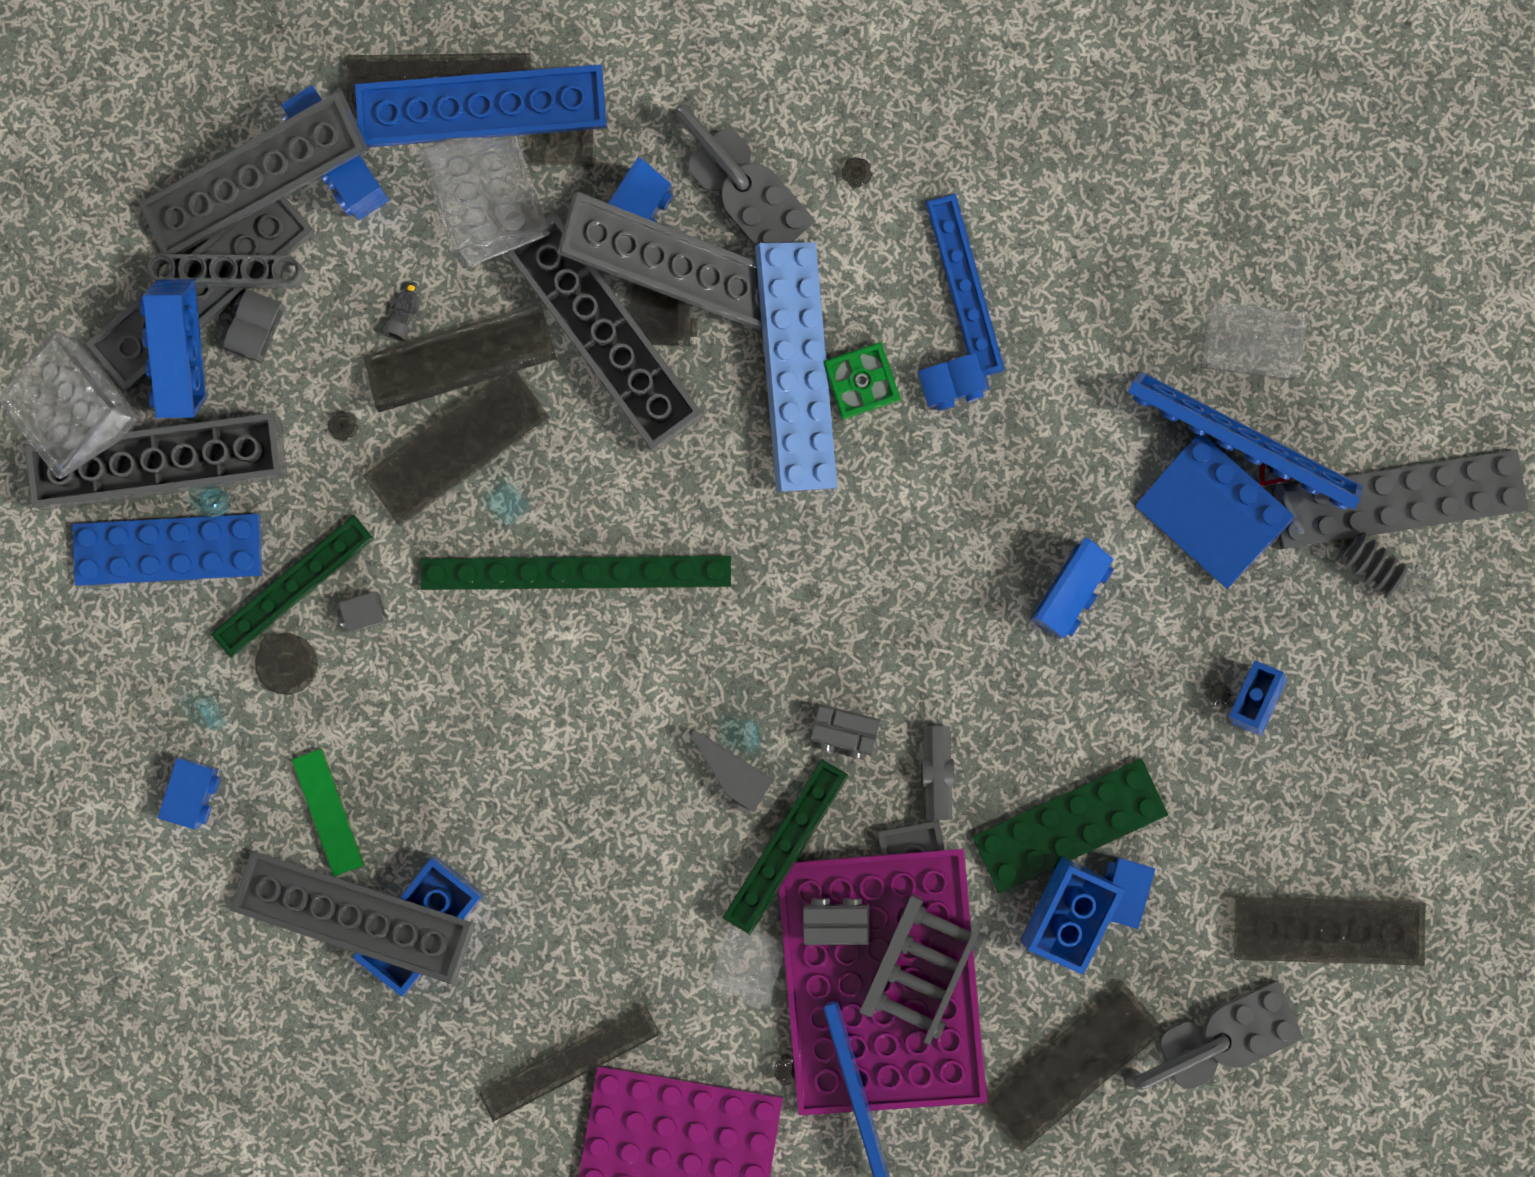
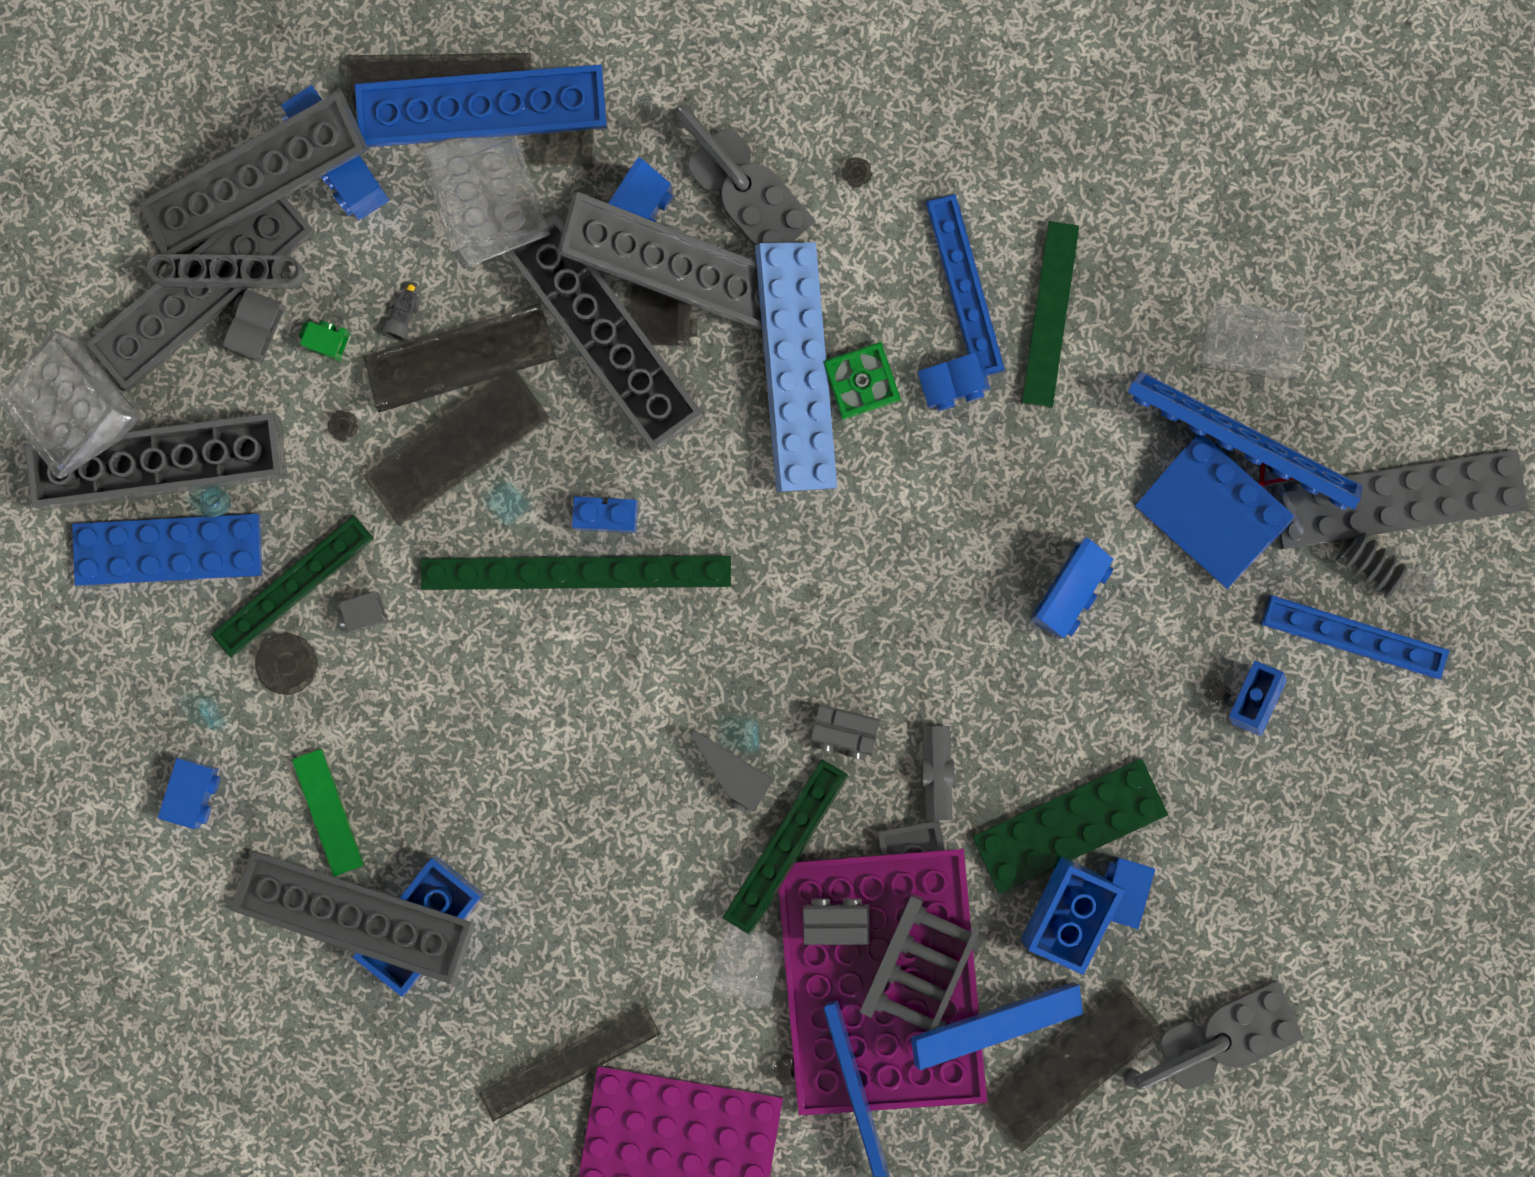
blue brick [139,279,206,418] -> none
clear smoke plate [1234,896,1426,966] -> none
none -> green brick [299,320,351,362]
none -> blue piece [572,496,638,534]
none -> blue tile [911,982,1083,1070]
none -> dark green tile [1021,221,1079,408]
none -> blue tile [1260,595,1450,680]

